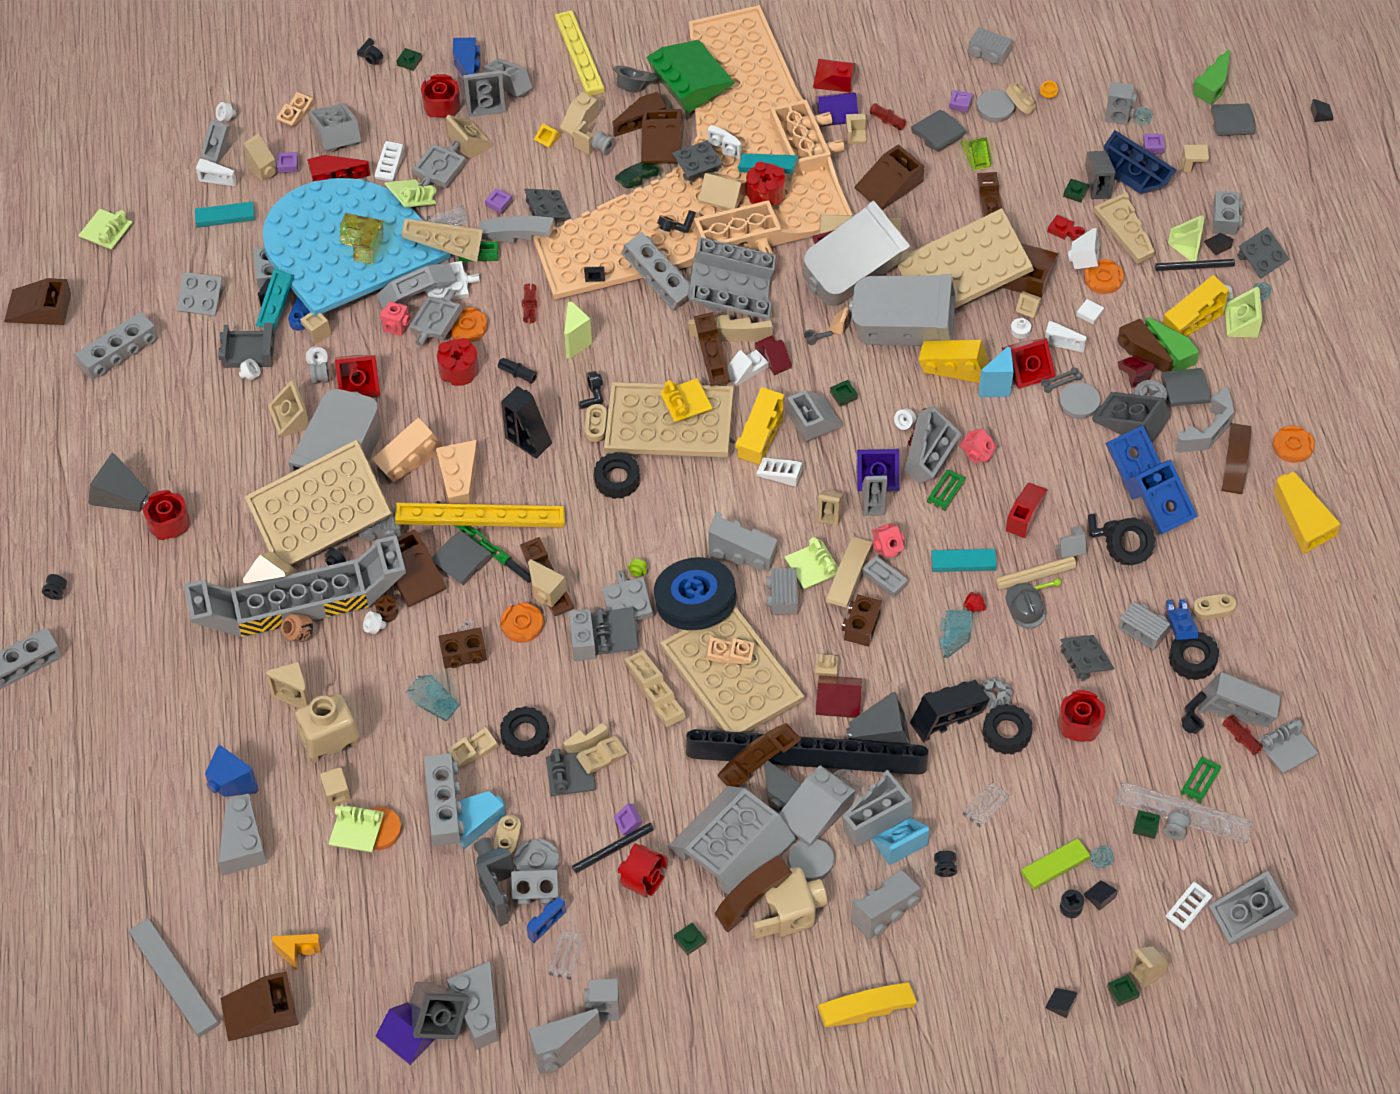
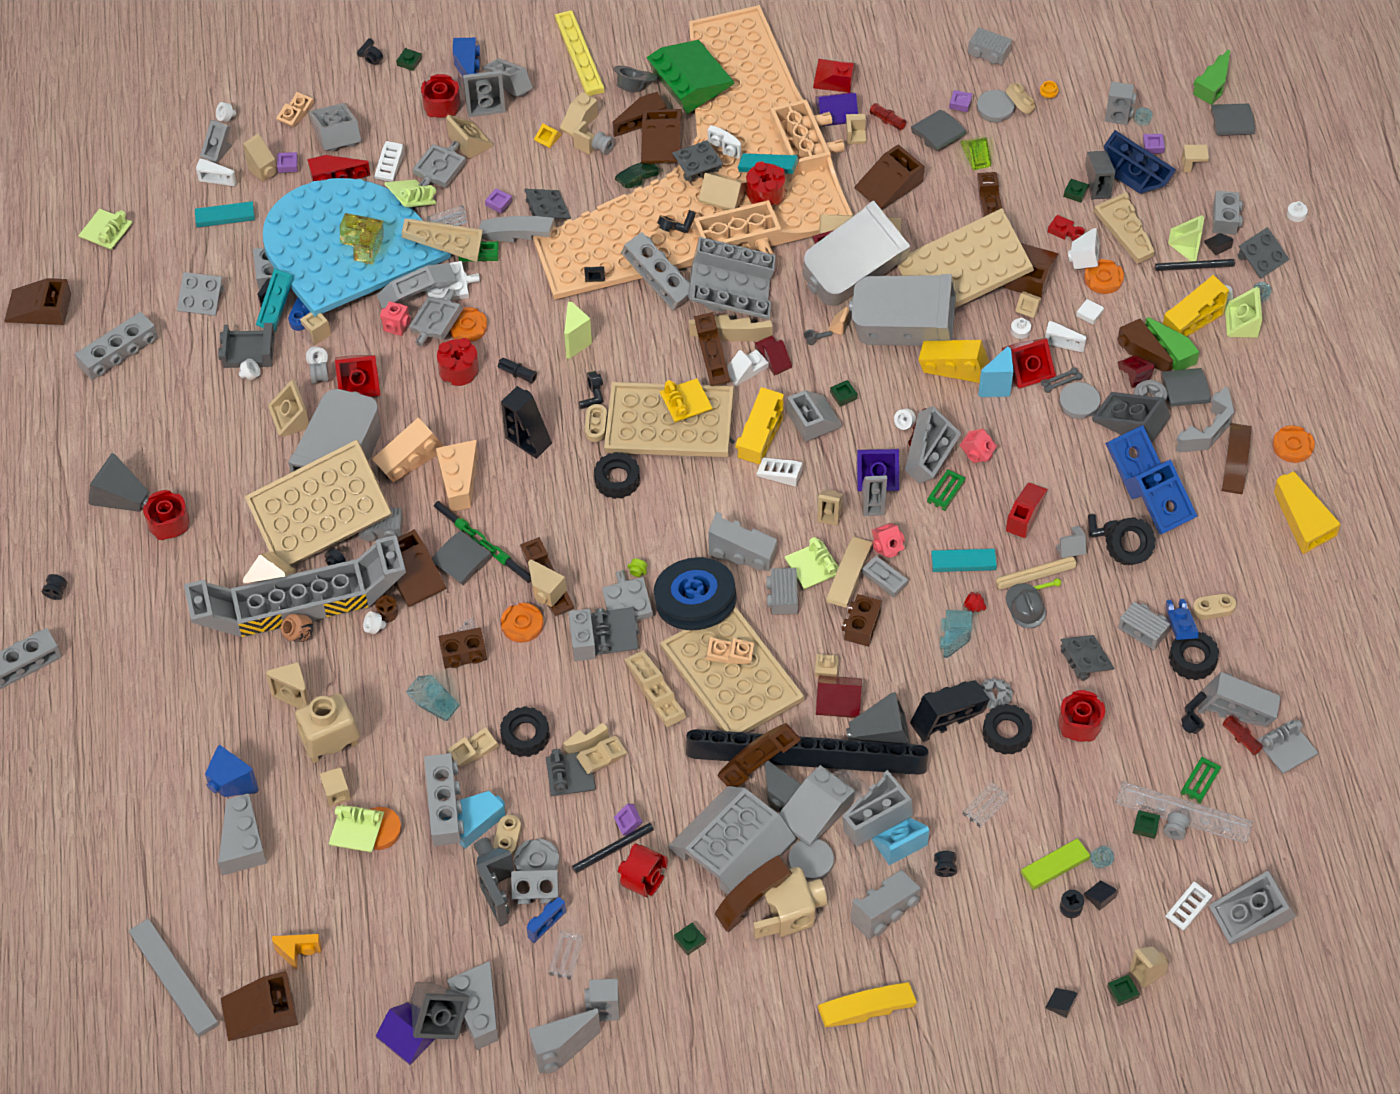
yellow tile [395,503,564,527] -> none
clear red pin [522,283,538,324] -> none
black slope [1311,99,1334,122] -> none
none -> white tile [1287,201,1308,222]

